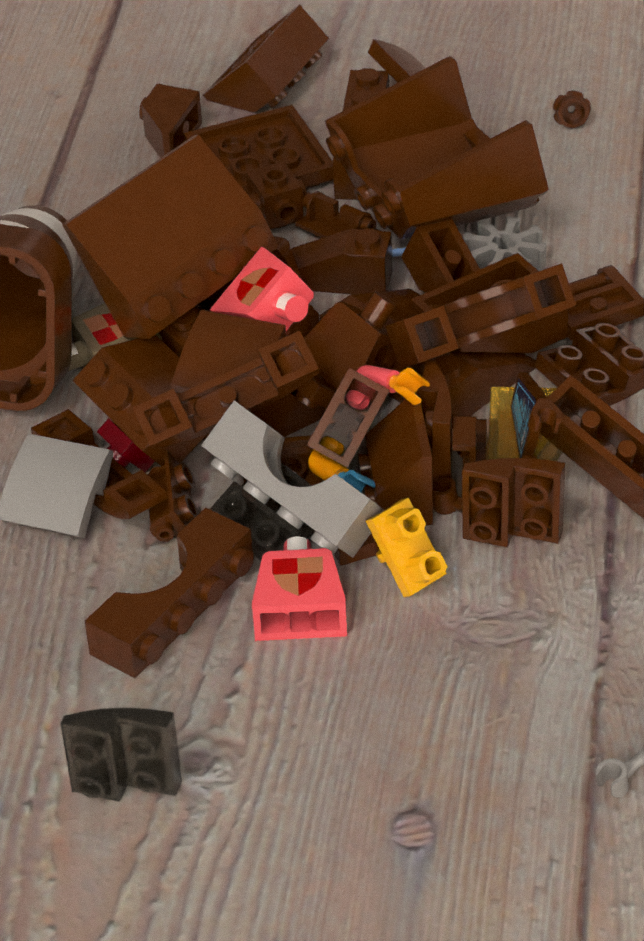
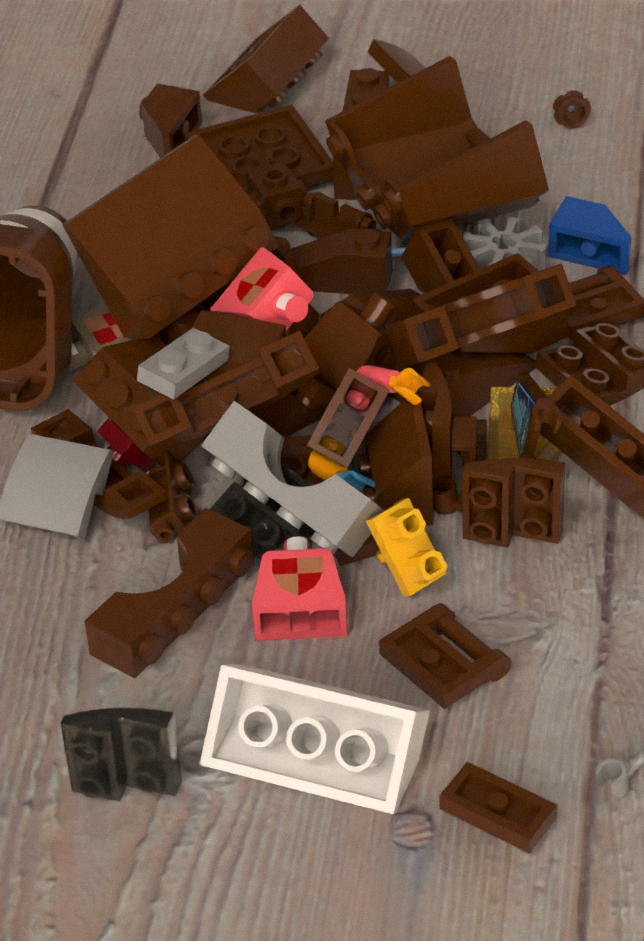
none -> light grey plate [137,328,230,400]
none -> white slope [199,664,430,814]
none -> reddish brown plate [379,603,512,709]
none -> reddish brown plate [439,761,557,853]
none -> blue slope [548,196,632,275]

